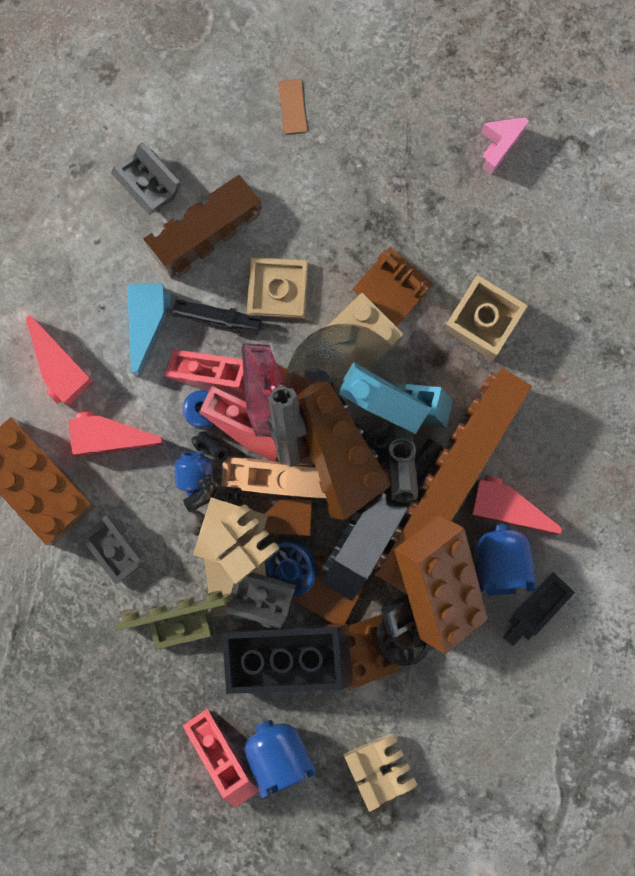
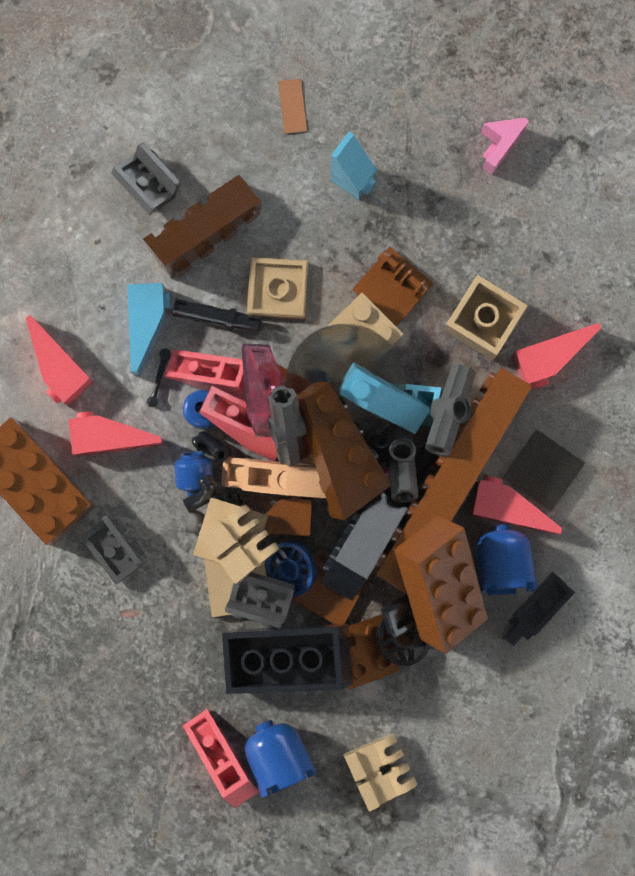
olive bracket [114,590,233,649] -> none
none -> black hinge [147,348,171,407]
none -> medium azure slope [331,132,377,200]
none -> dark grey piece [425,364,476,457]
none -> clear smoke tile [502,429,585,511]
none -> coral slope [512,323,601,390]

